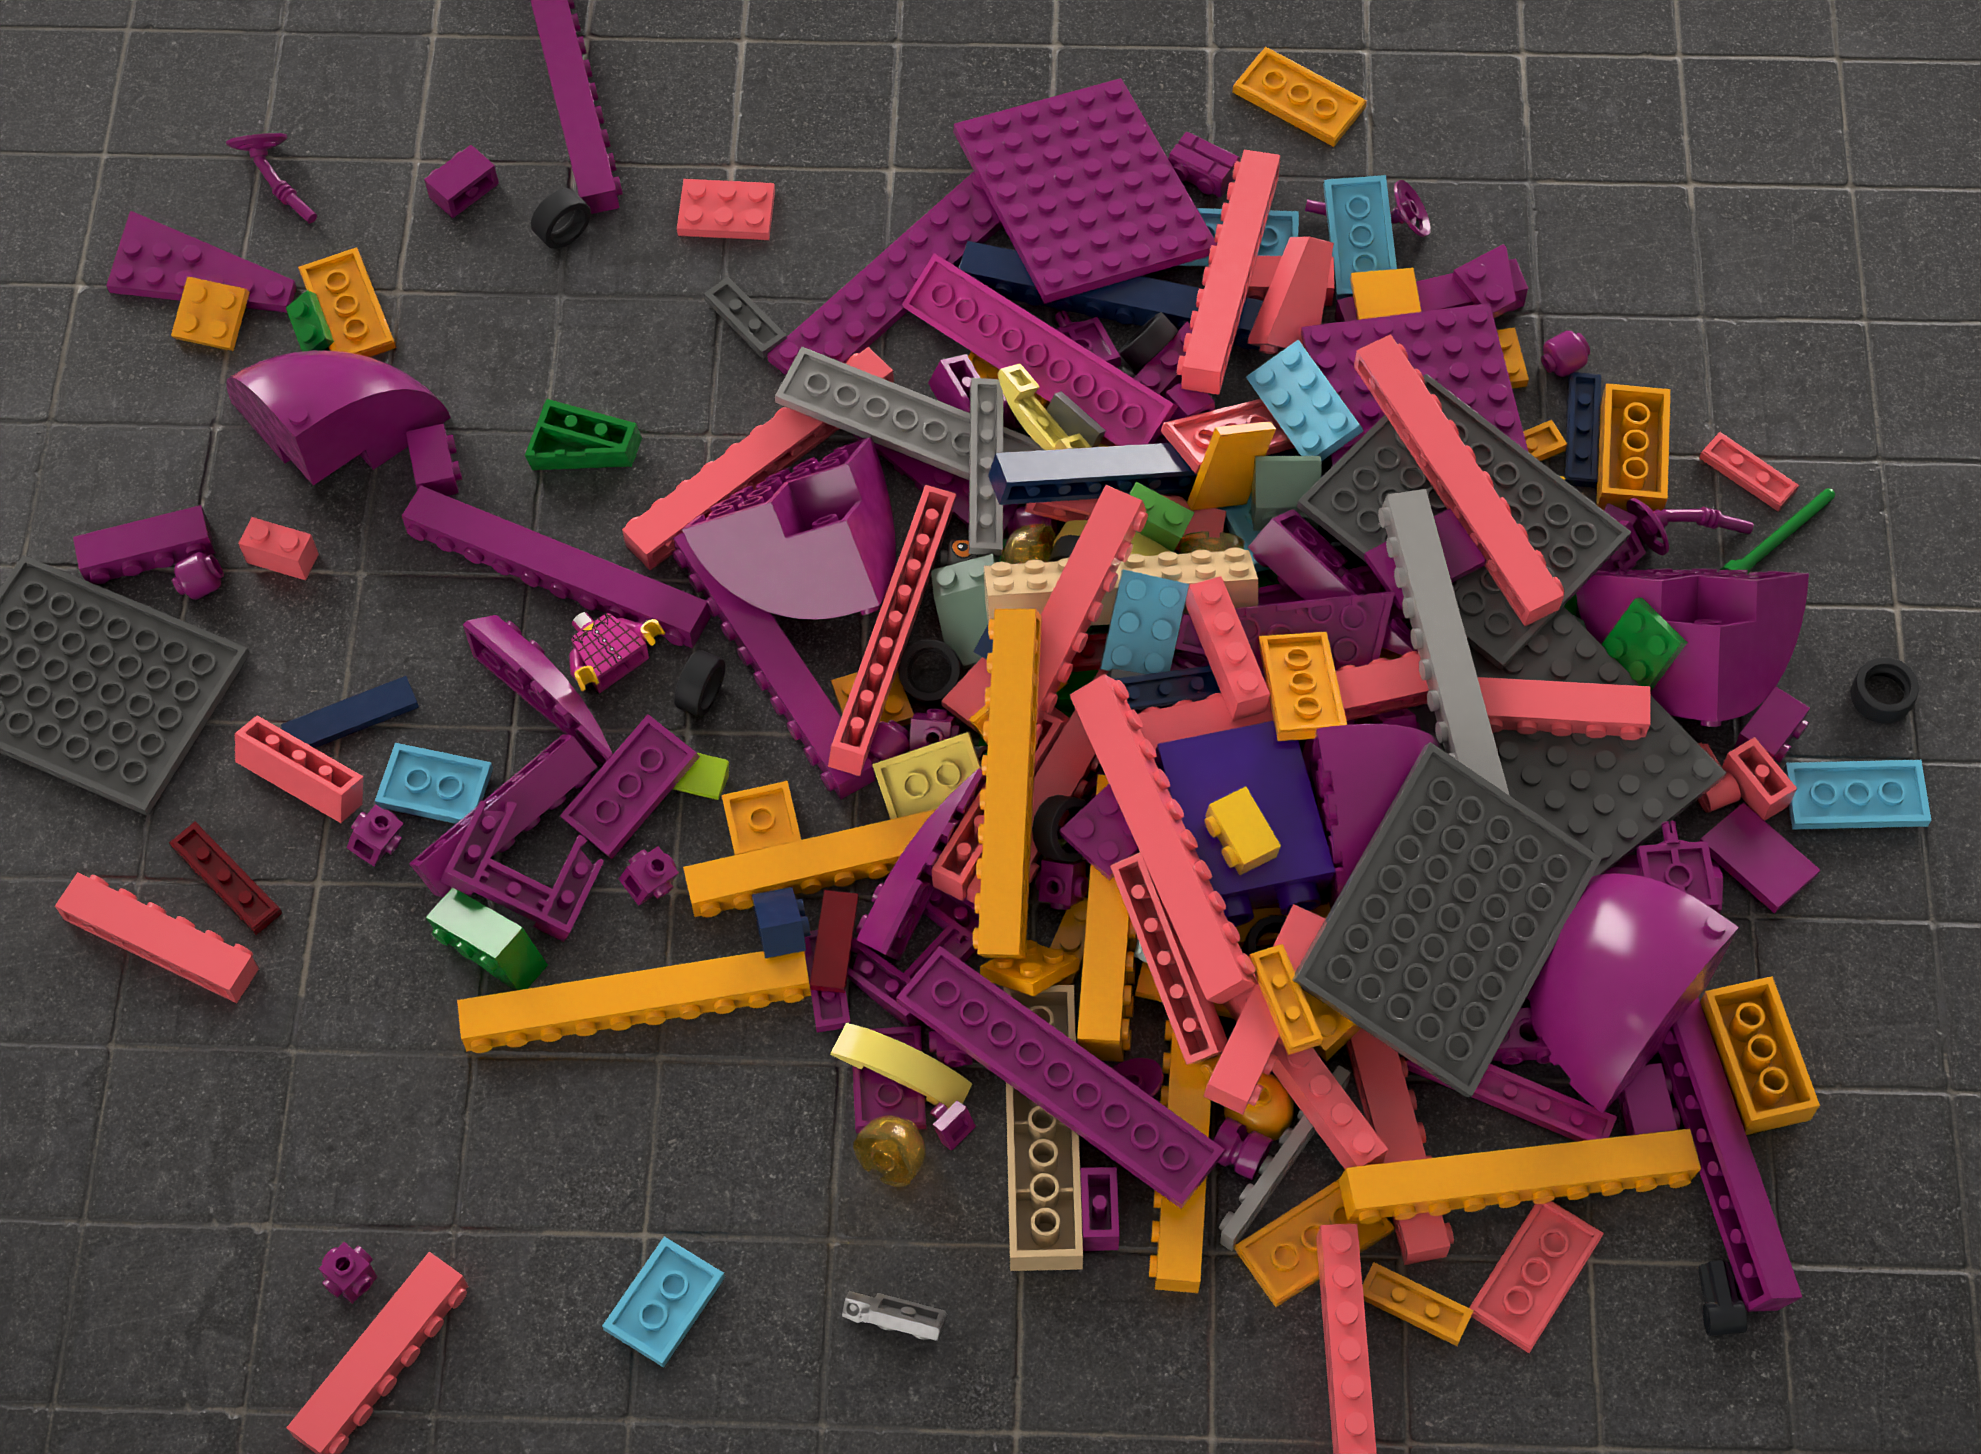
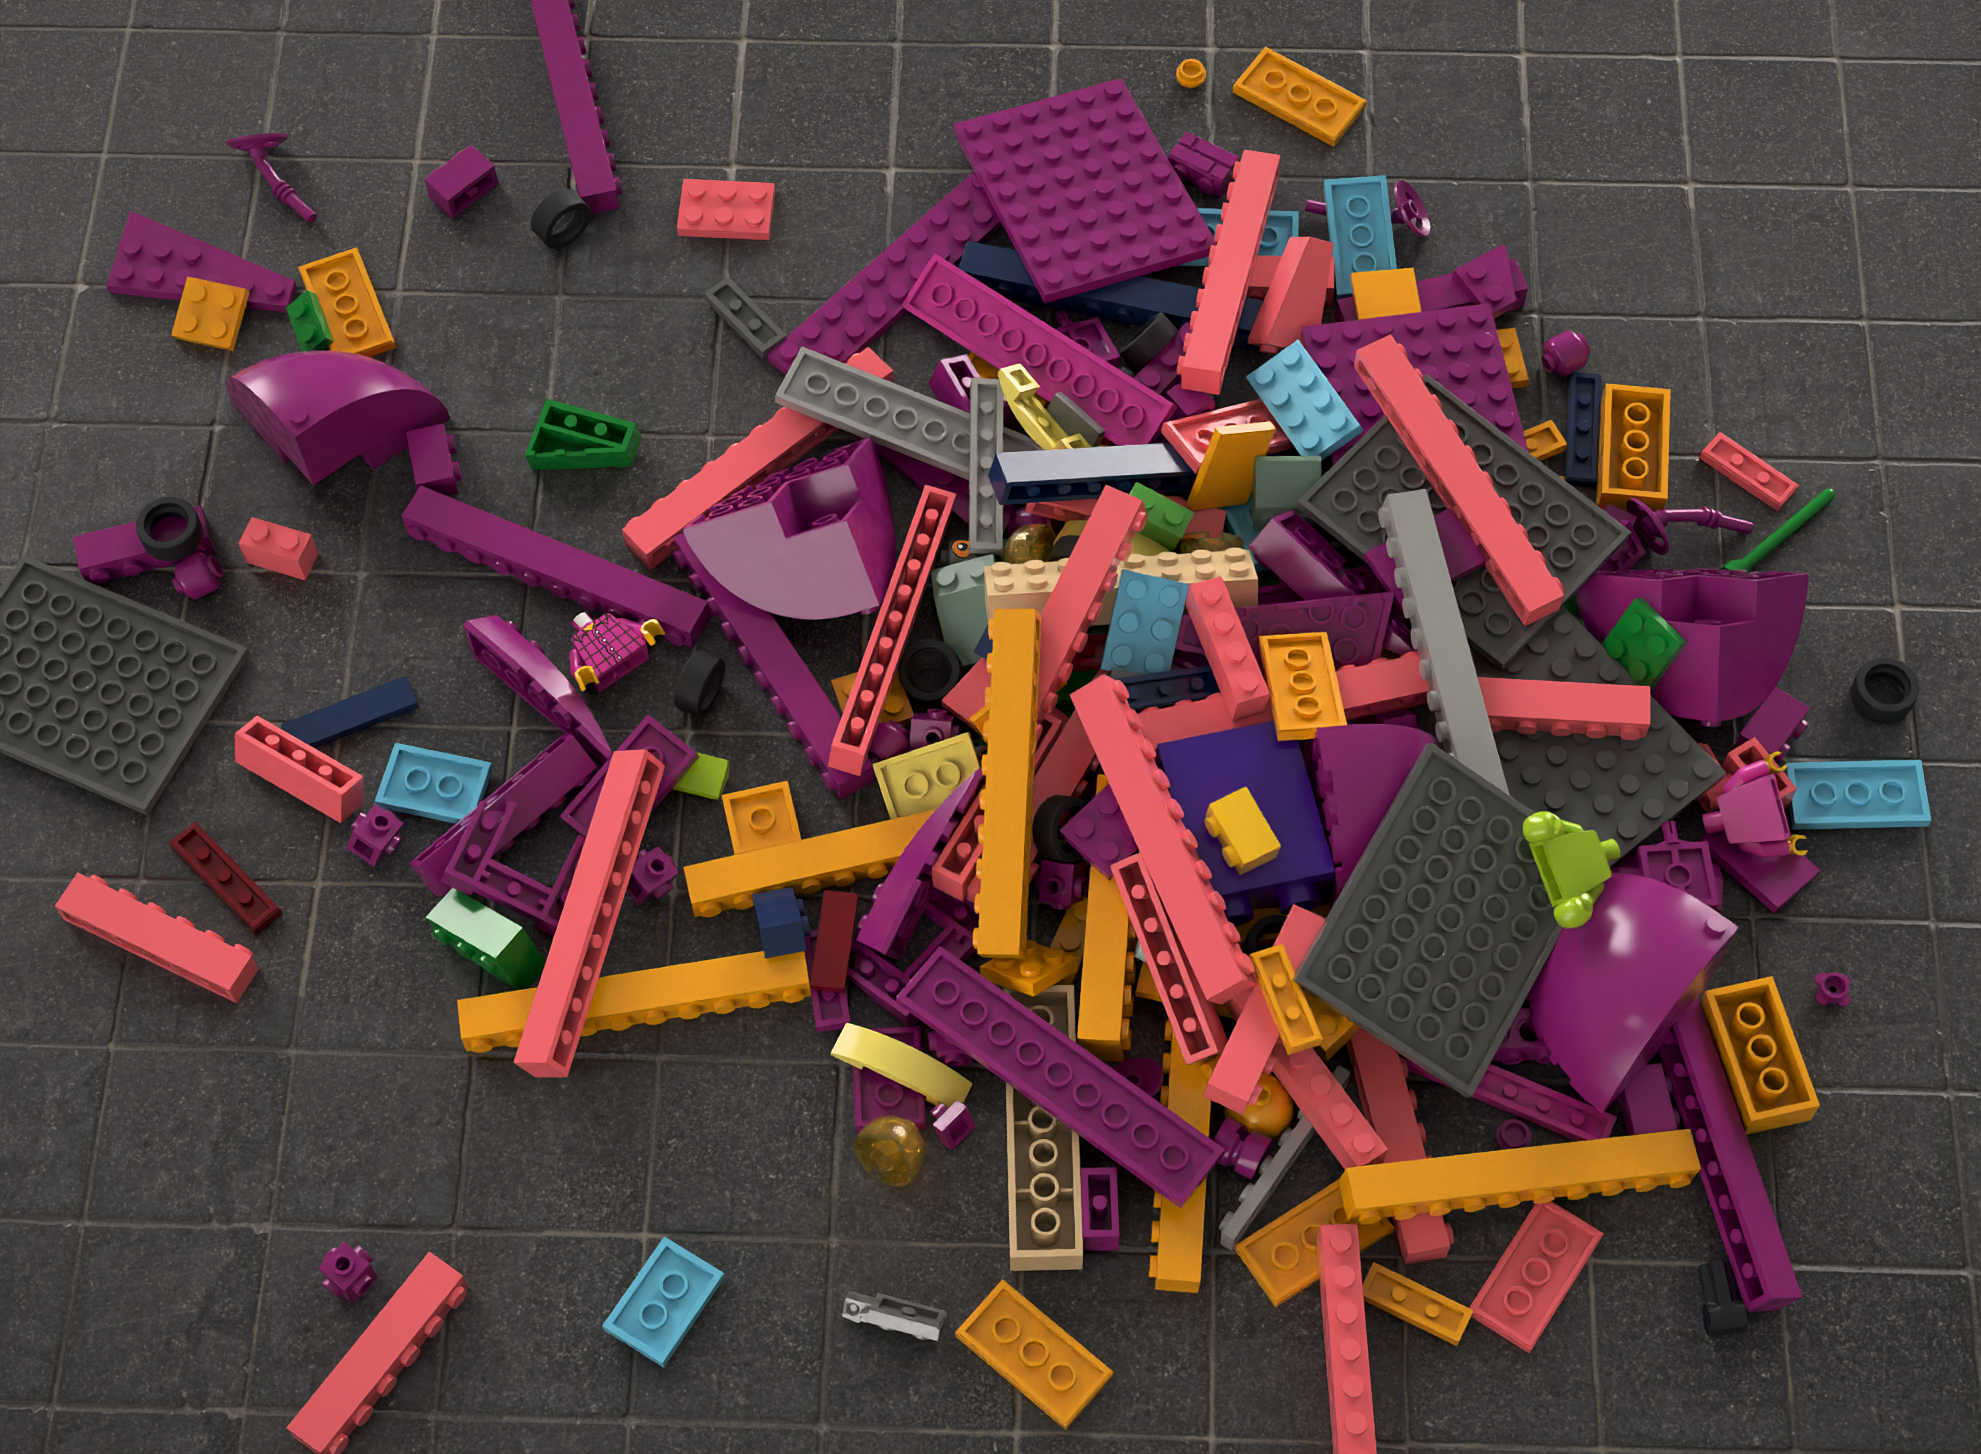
none -> black tyre [136,496,203,562]
none -> coral brick [513,749,665,1077]
none -> light orange tile [955,1279,1114,1430]
none -> light orange plate [1176,59,1206,88]
none -> magenta plate [1496,1119,1532,1150]
none -> lime torso [1523,811,1620,929]
none -> dark pink torso [1703,751,1808,858]
none -> magenta plate [1815,972,1851,1007]

